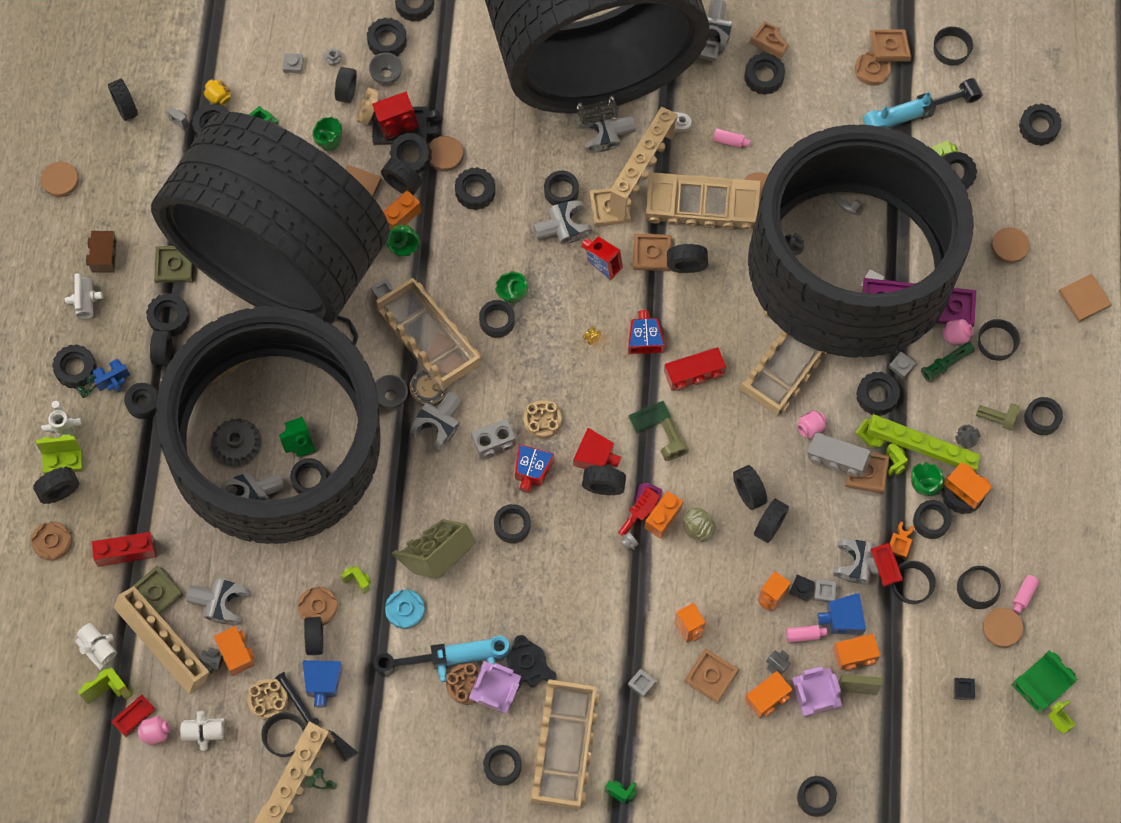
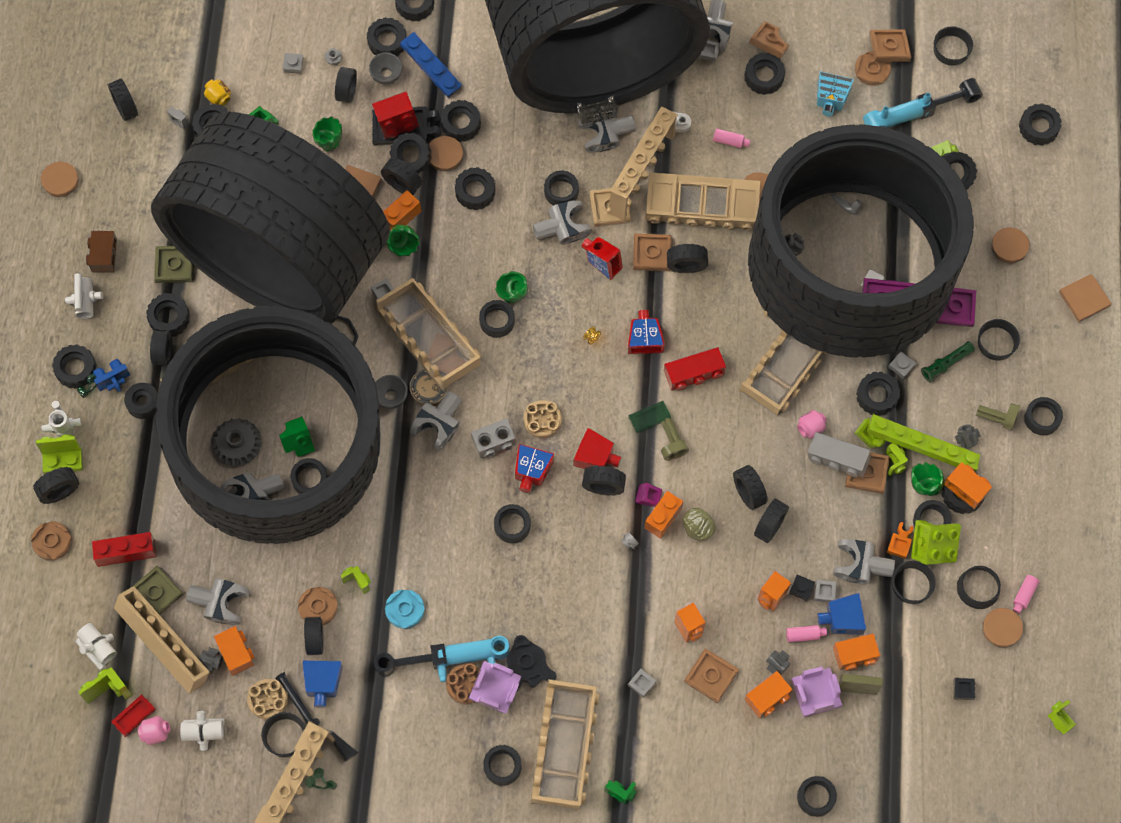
tan tile [356,87,378,125] -> none
olive wedge [392,519,476,579] -> none
red piece [618,486,659,536] -> none
red tile [870,543,903,587] -> none
bright pink head [943,319,973,345] -> none
green panel [1011,650,1078,715] -> none
none -> blue plate [400,32,462,98]
none -> black tyre [440,100,481,142]
none -> medium azure torso [817,71,854,117]
none -> lime bracket [911,520,961,565]

